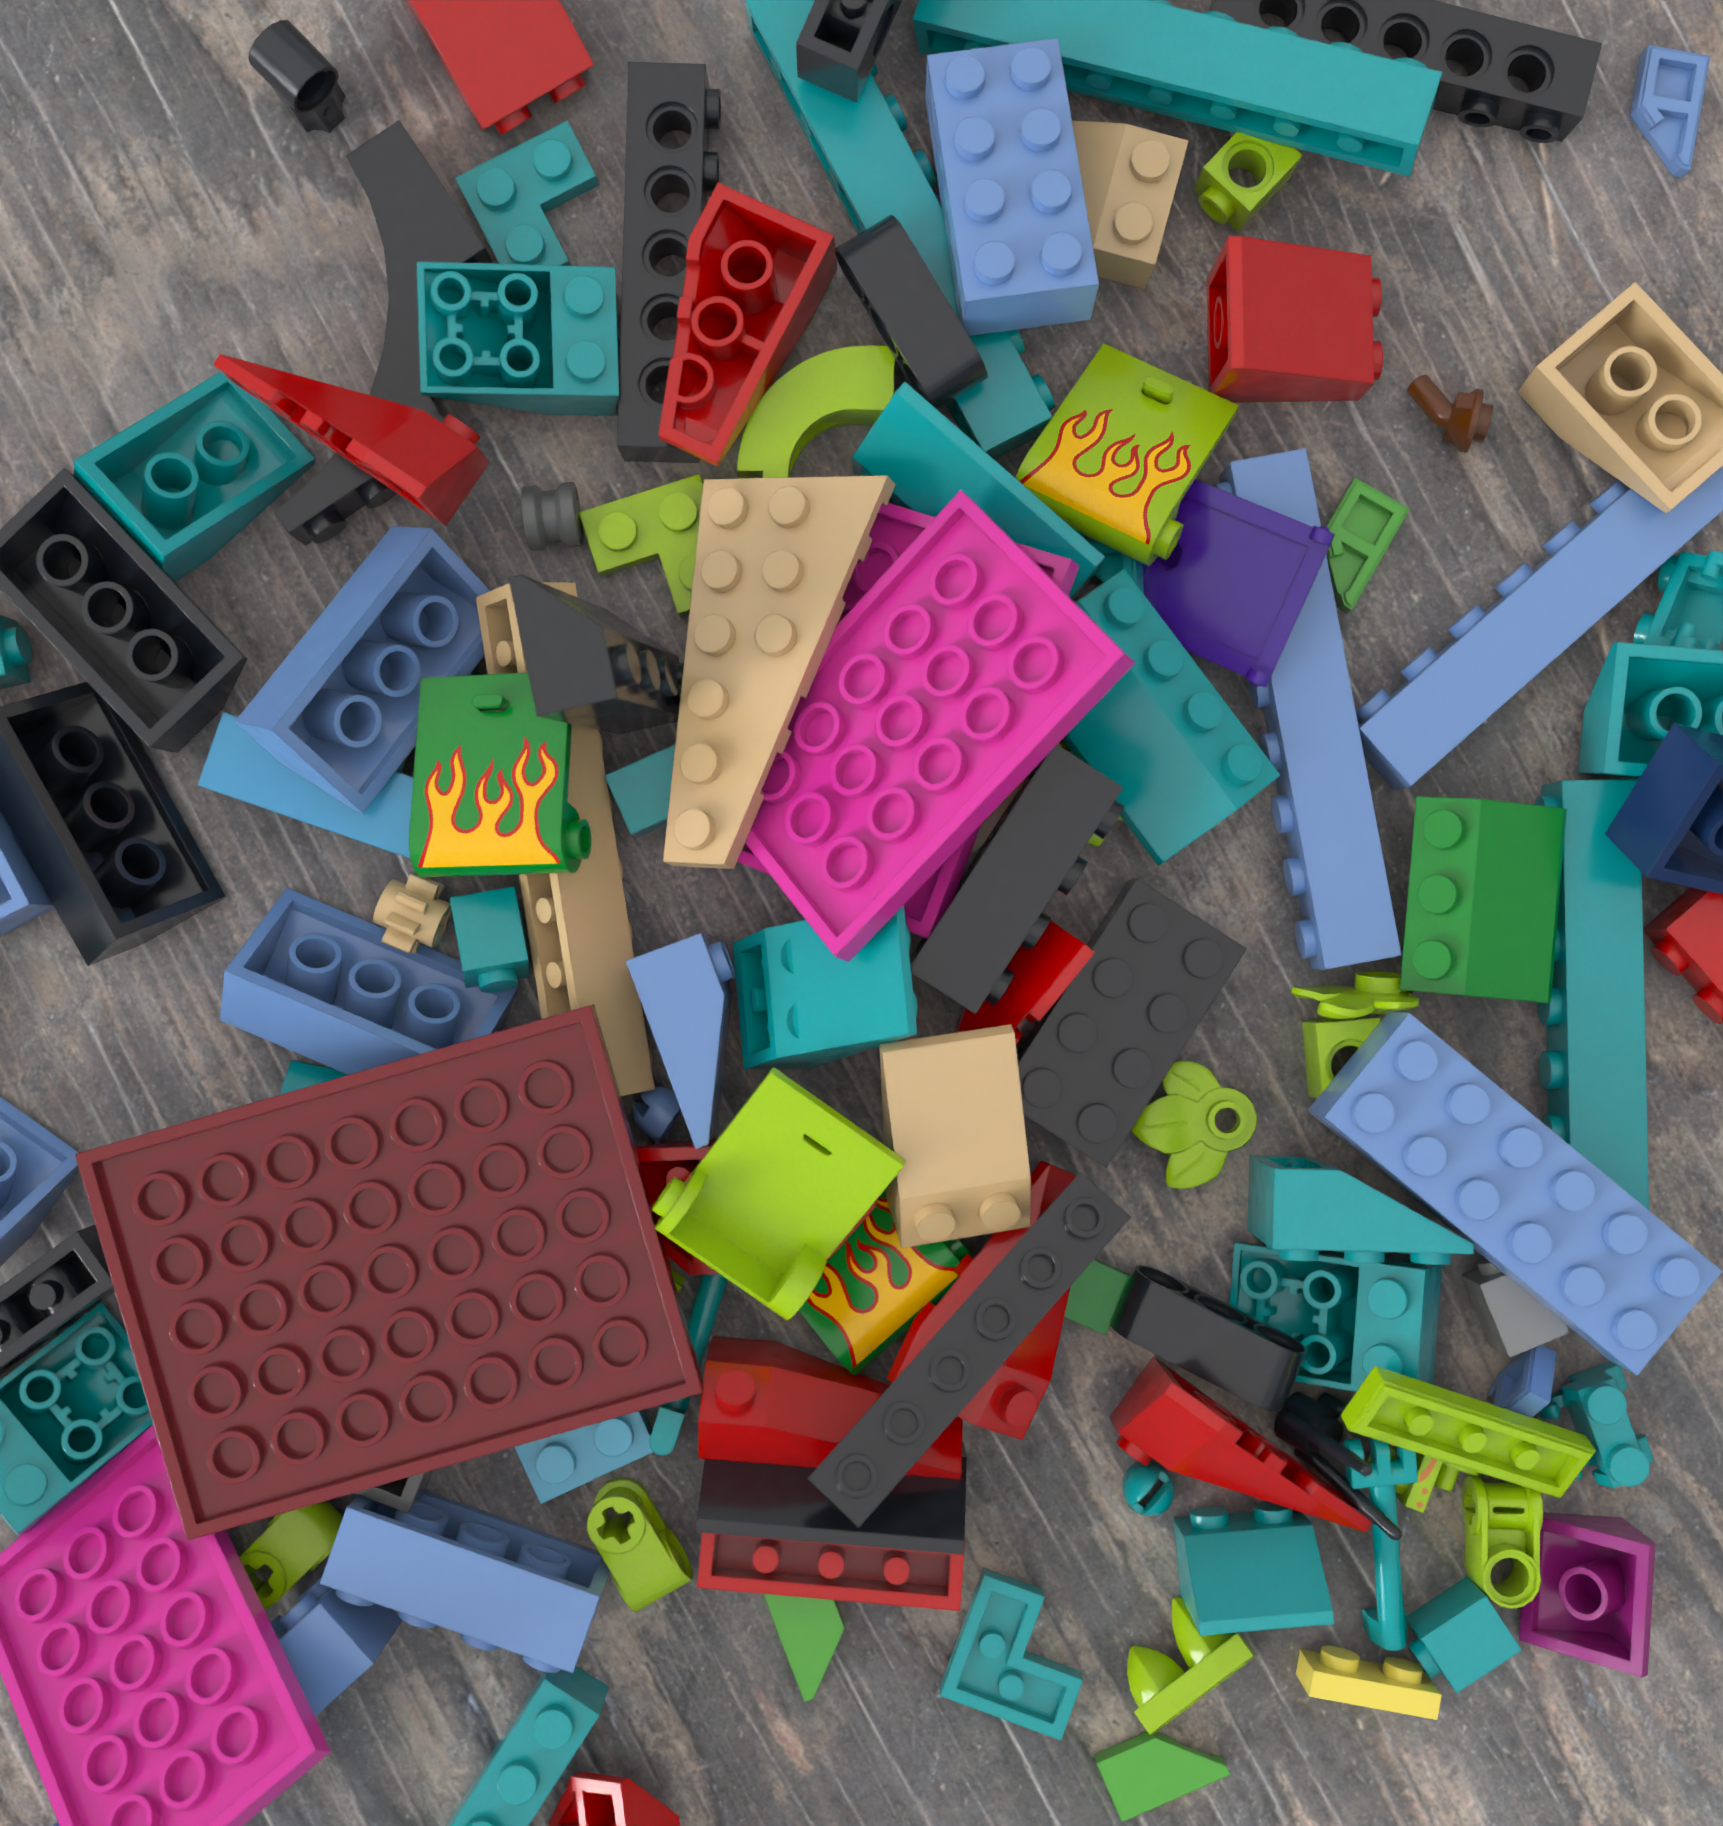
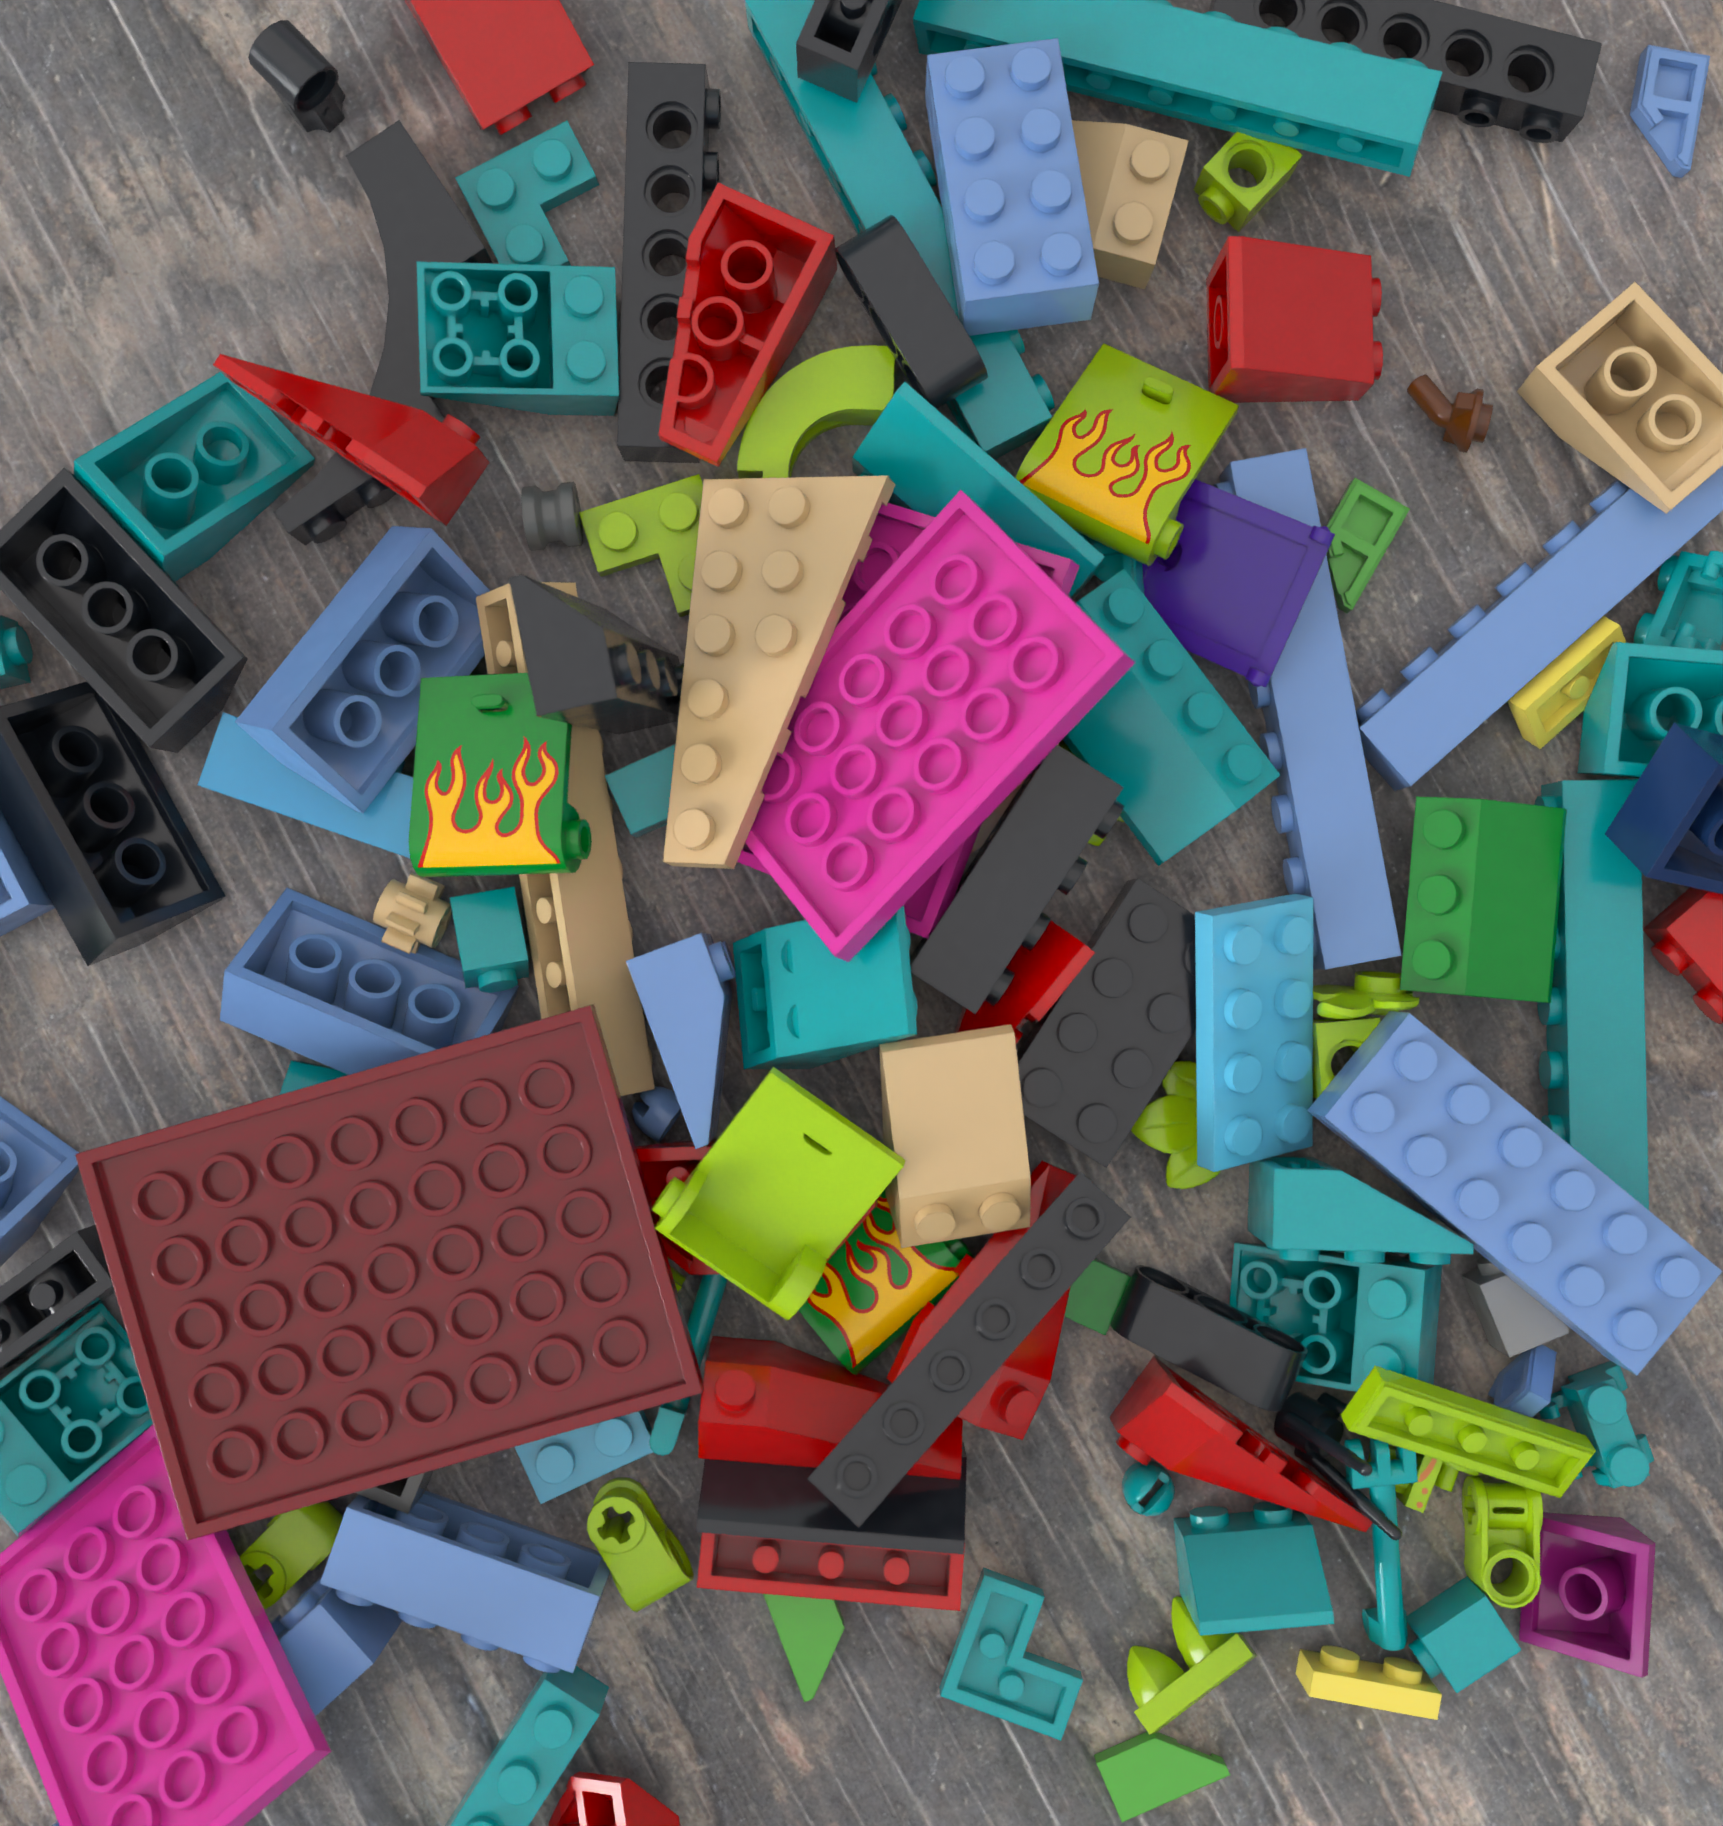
none -> medium azure plate [1195,894,1313,1172]
none -> light yellow plate [1507,616,1626,749]

